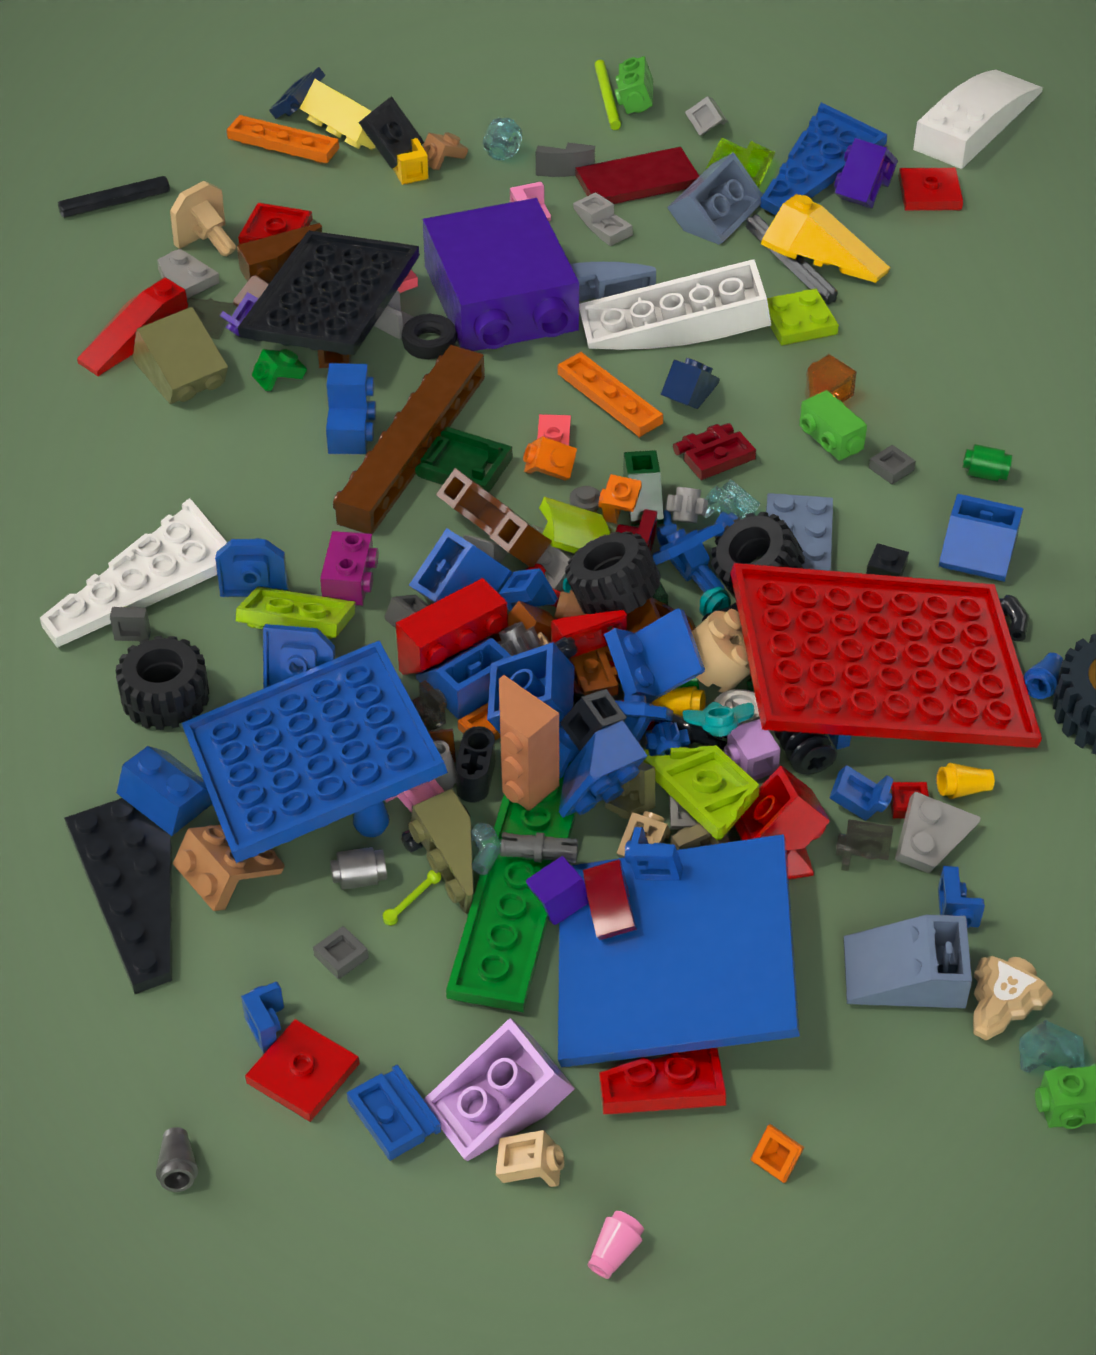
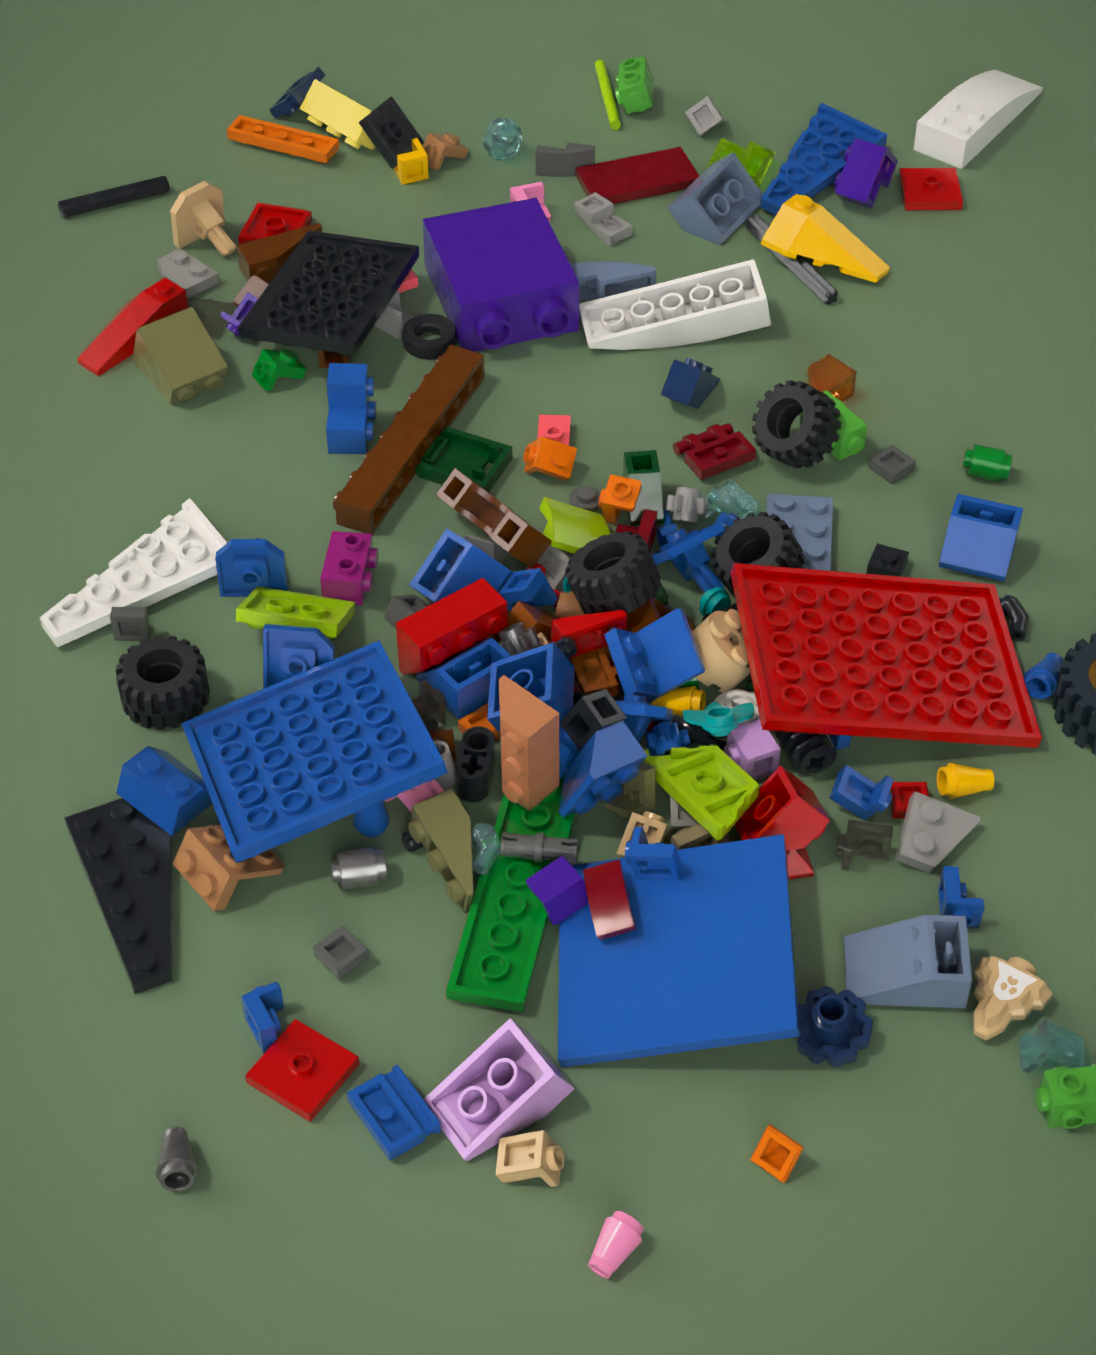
lime hinge [382,870,442,926] -> none
orange plate [558,352,663,437] -> none
red wing [599,1048,726,1115] -> none
lime plate [767,289,839,346] -> none
none -> black tyre [752,380,841,469]
none -> dark blue plant [796,986,873,1067]

